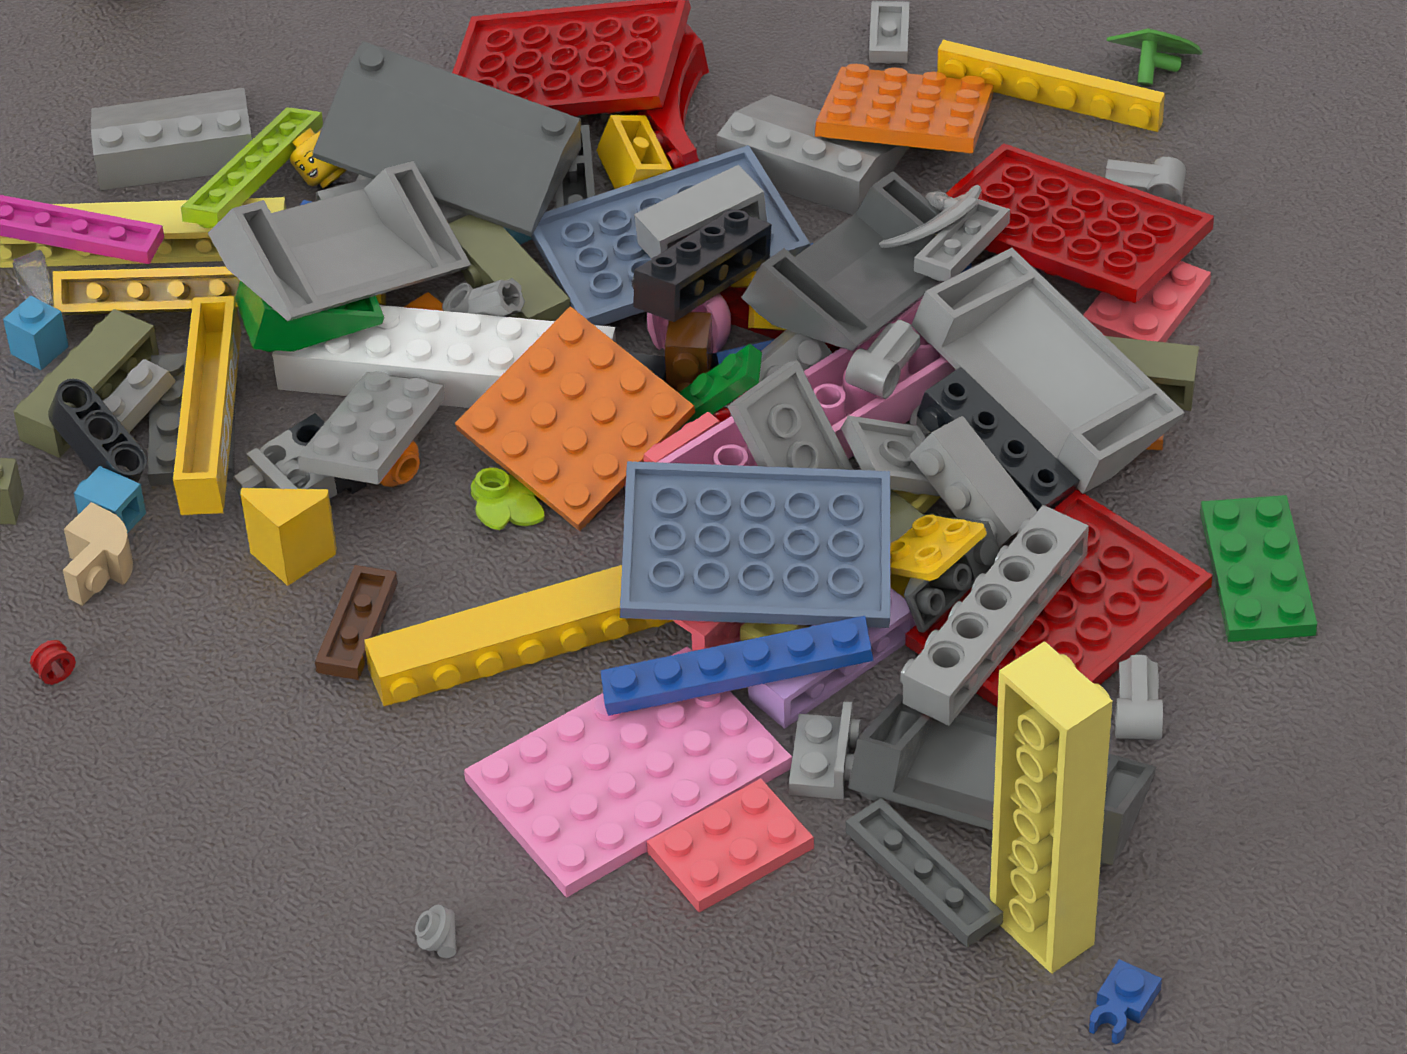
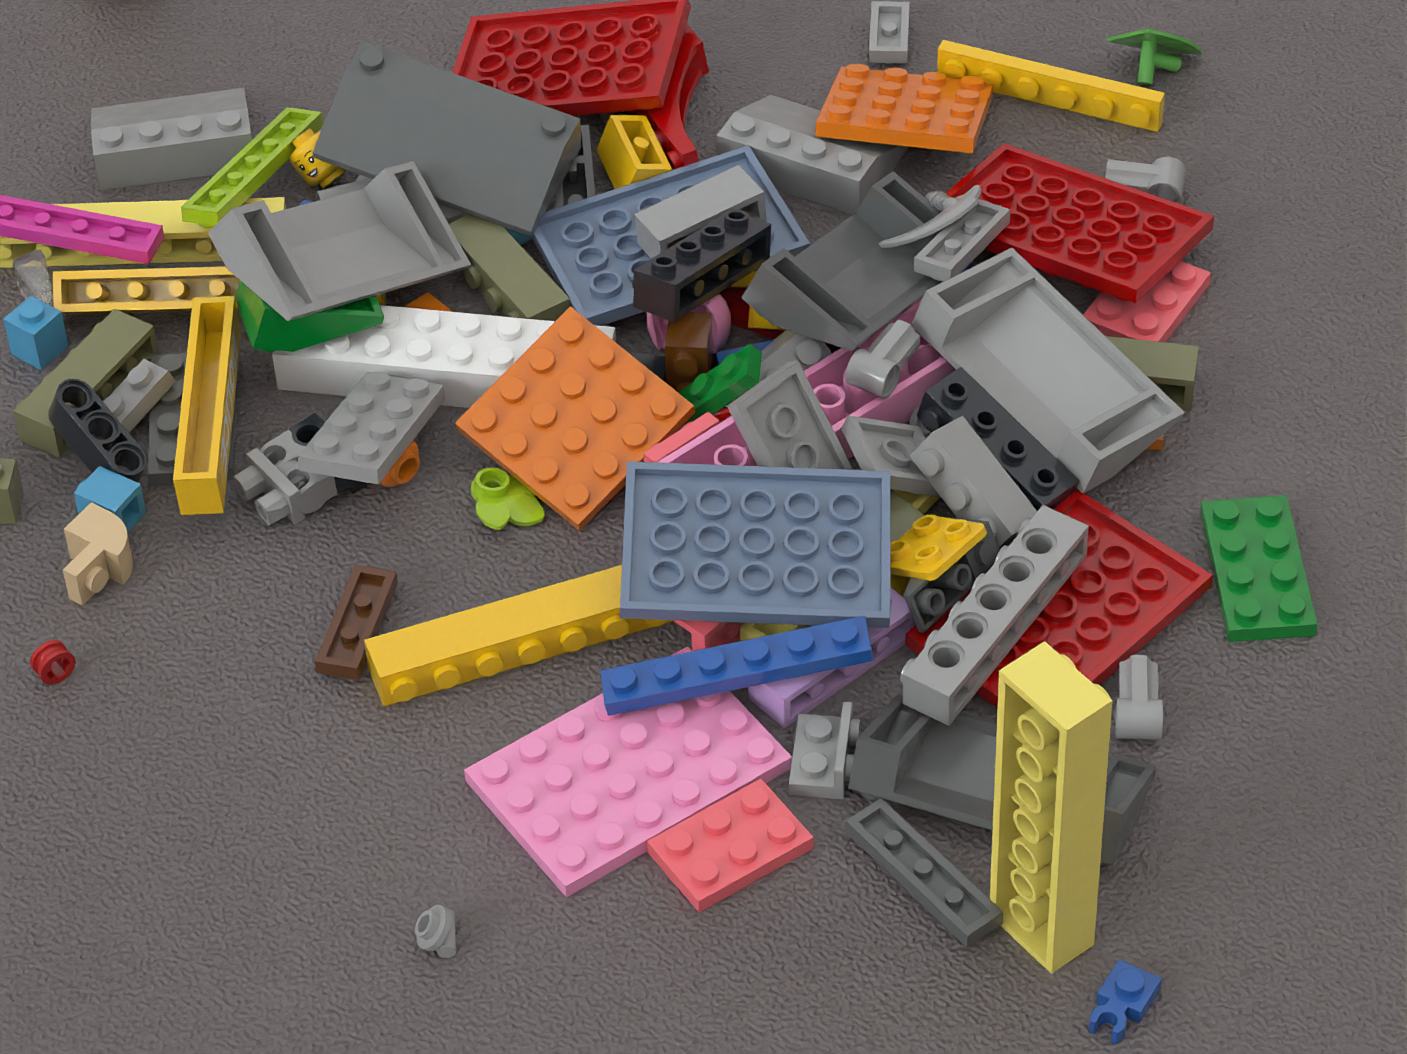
yellow slope [240,488,337,586] -> none
light grey piece [442,278,525,317] -> none

